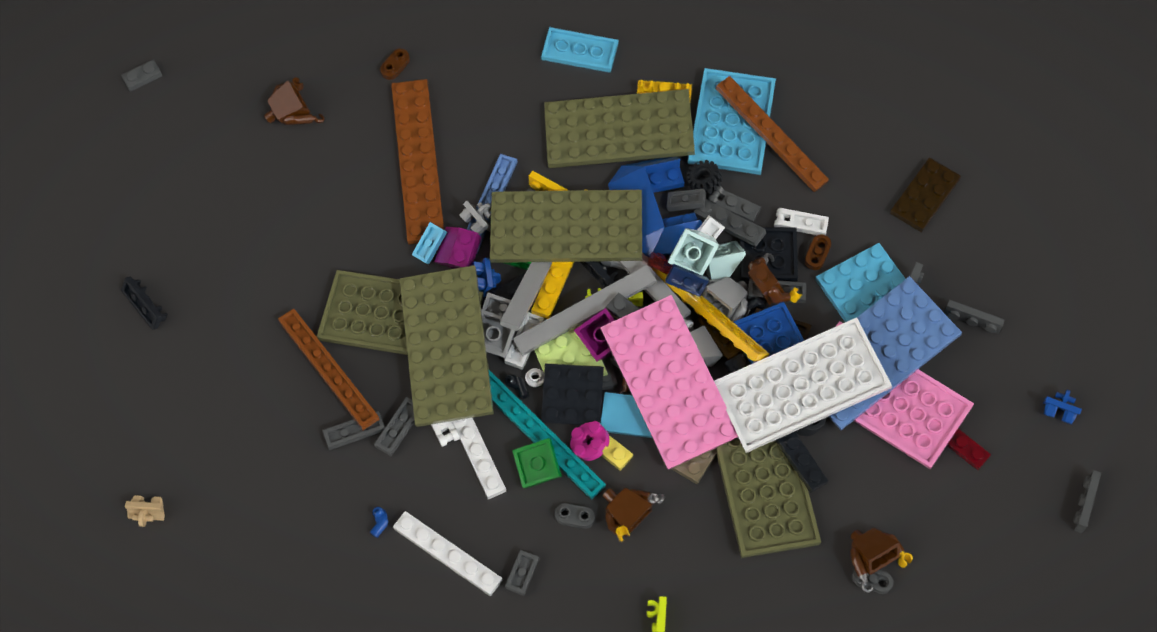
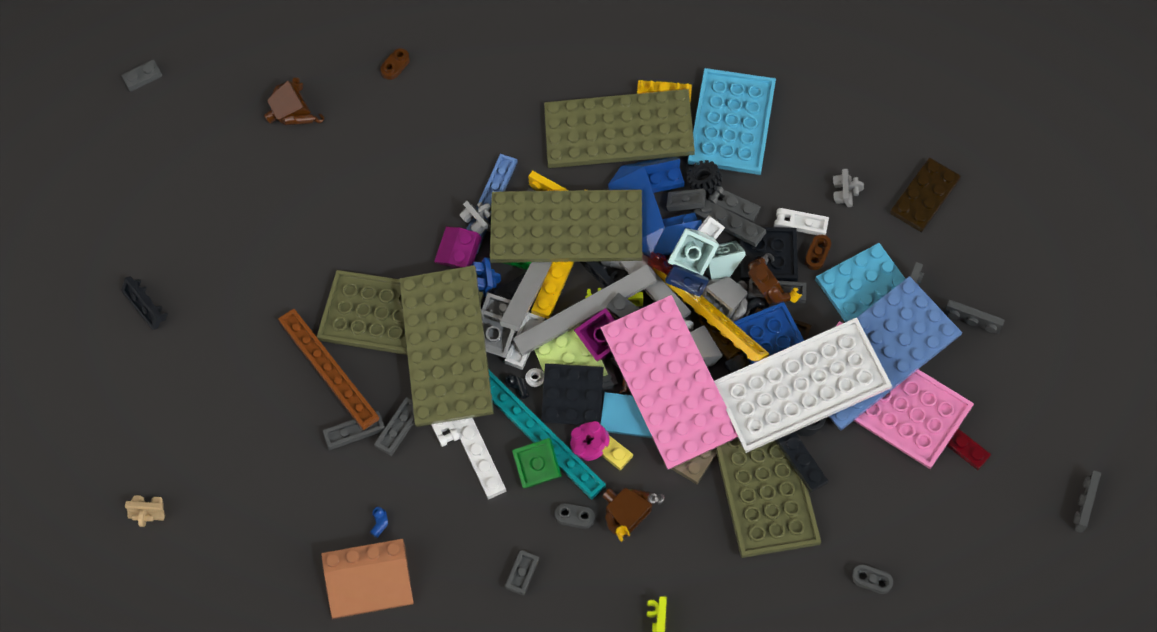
dark orange plate [391,79,444,245] -> none
white plate [393,511,503,597] -> none
medium azure plate [412,222,447,264] -> none
medium azure tile [541,27,618,73] -> none
dark orange plate [715,76,829,192] -> none
reddish brown torso [850,528,913,593] -> none
blue hips [1043,389,1082,424] -> none
none -> nougat slope [322,539,414,619]
none -> light grey hips [833,169,864,207]

